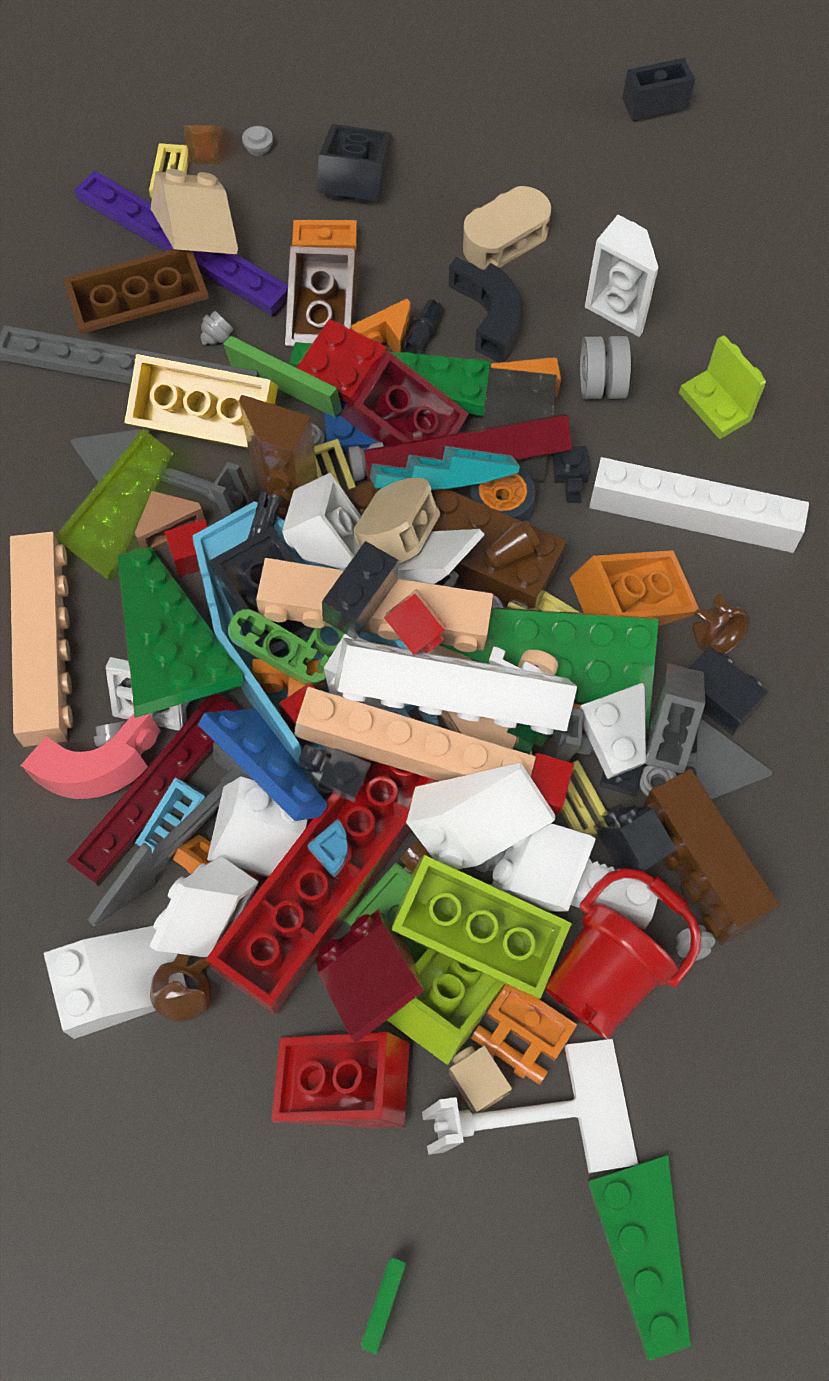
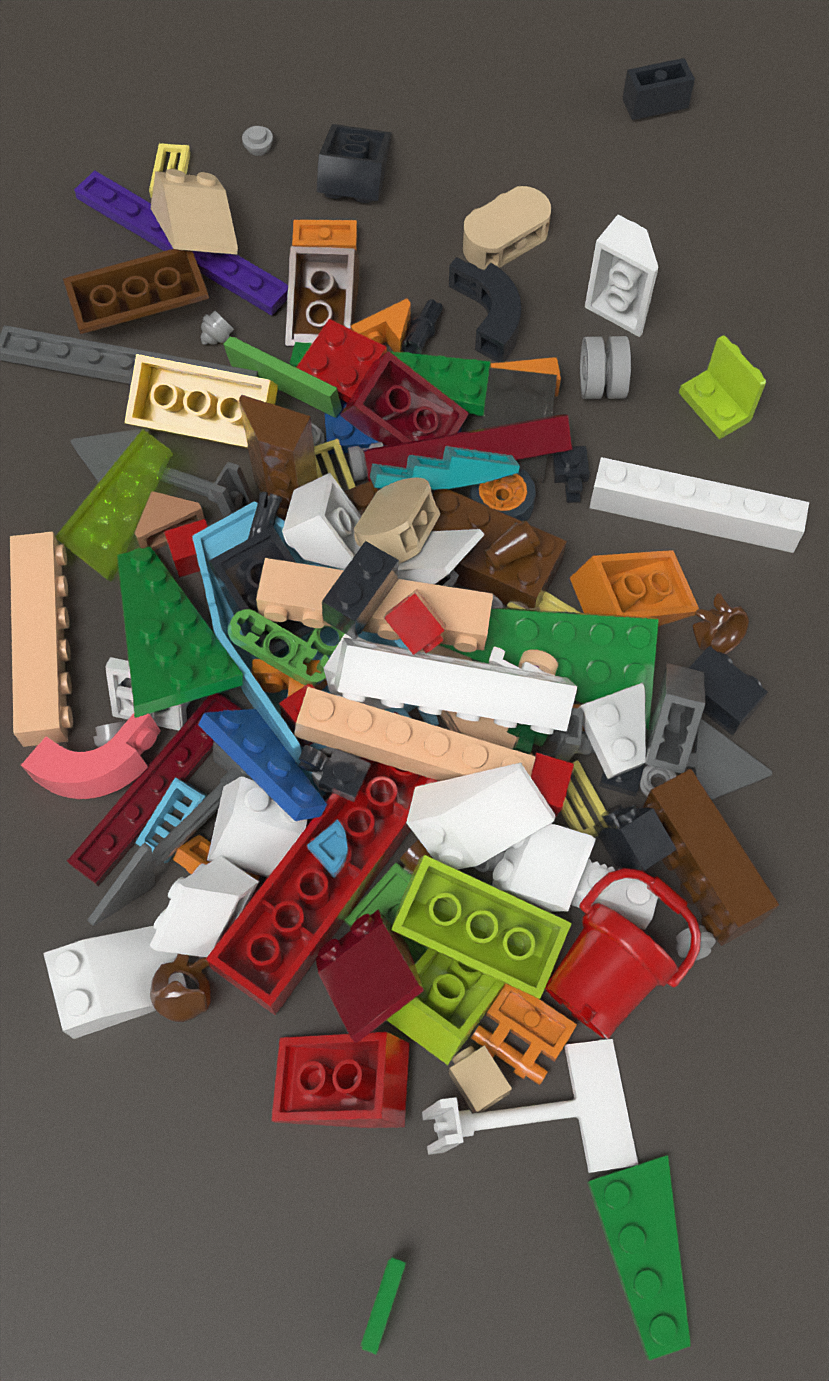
clear orange slope [184,125,223,165] -> none

